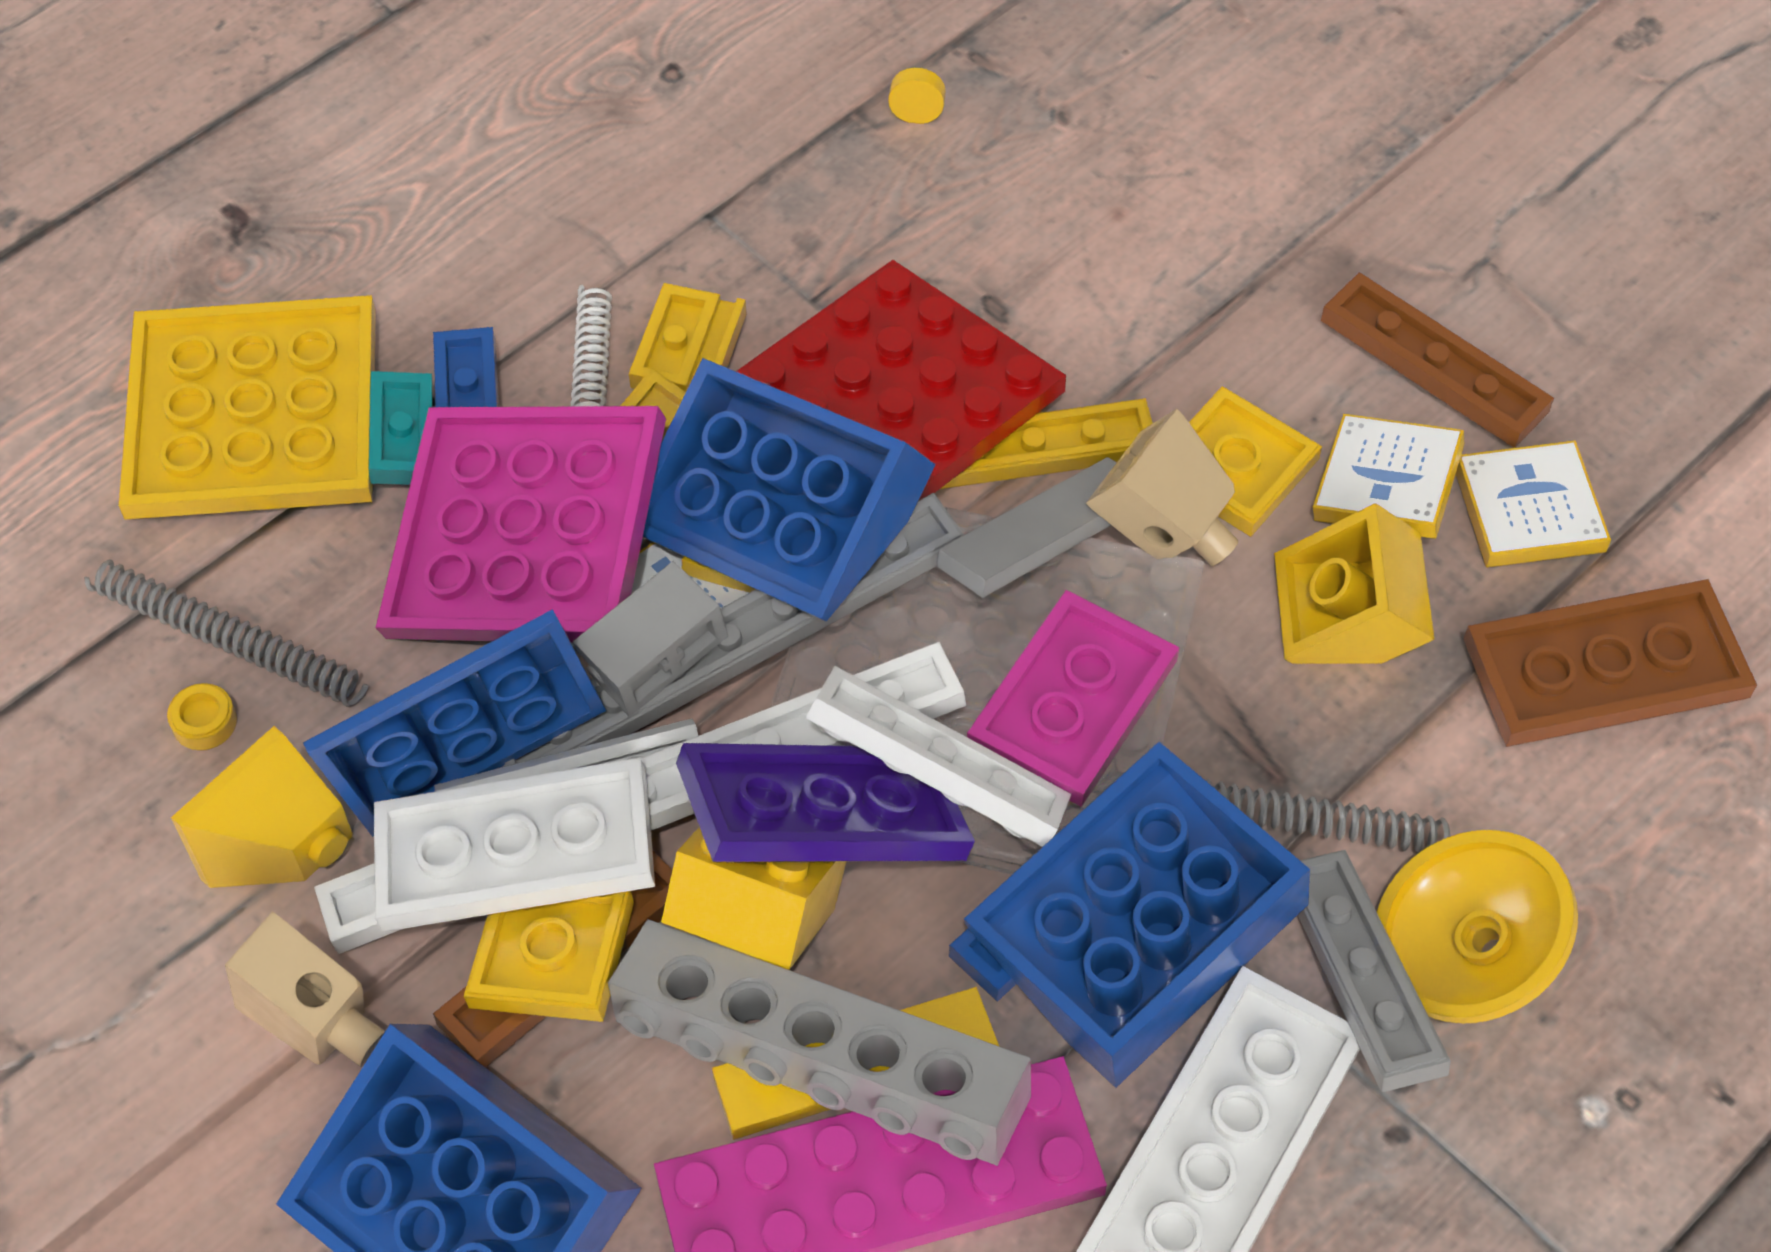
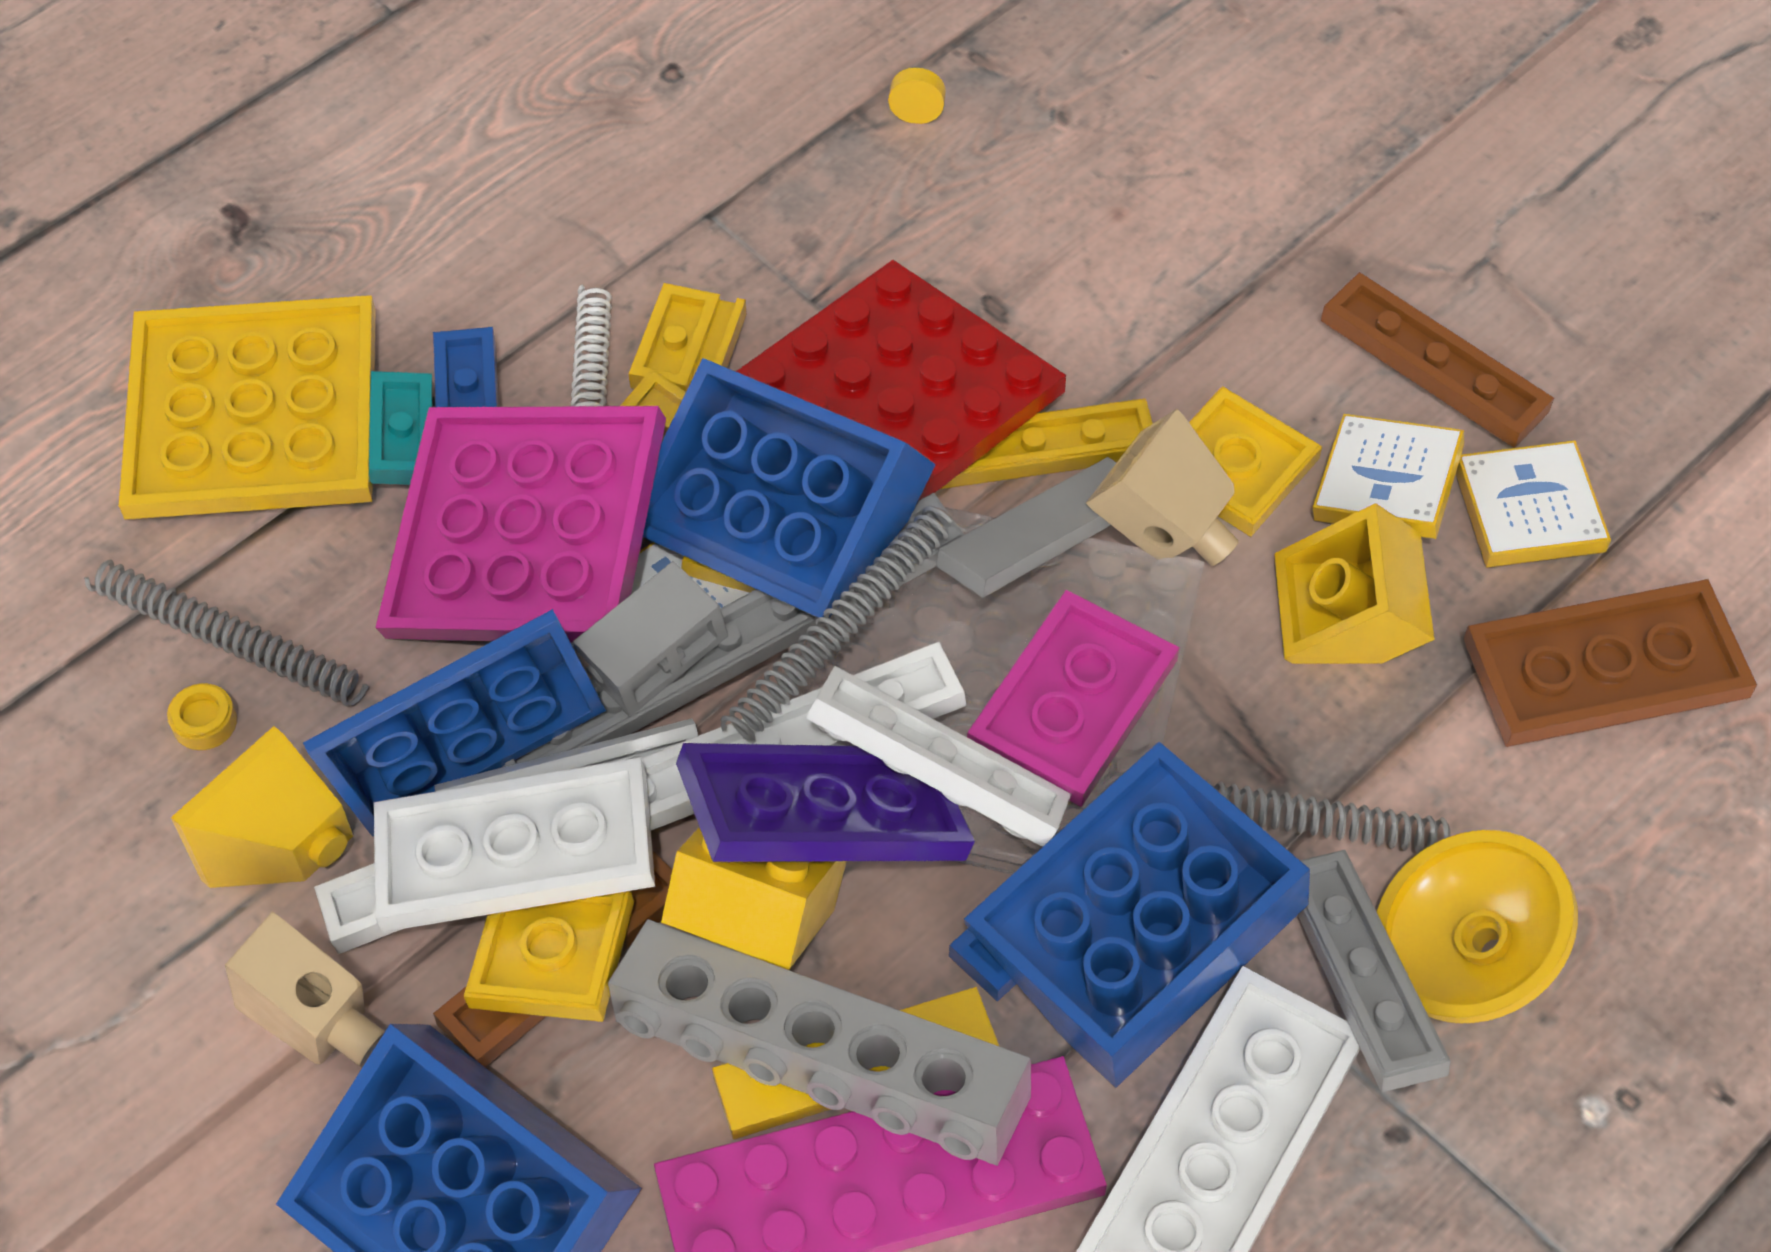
none -> light grey piece [721,506,953,741]

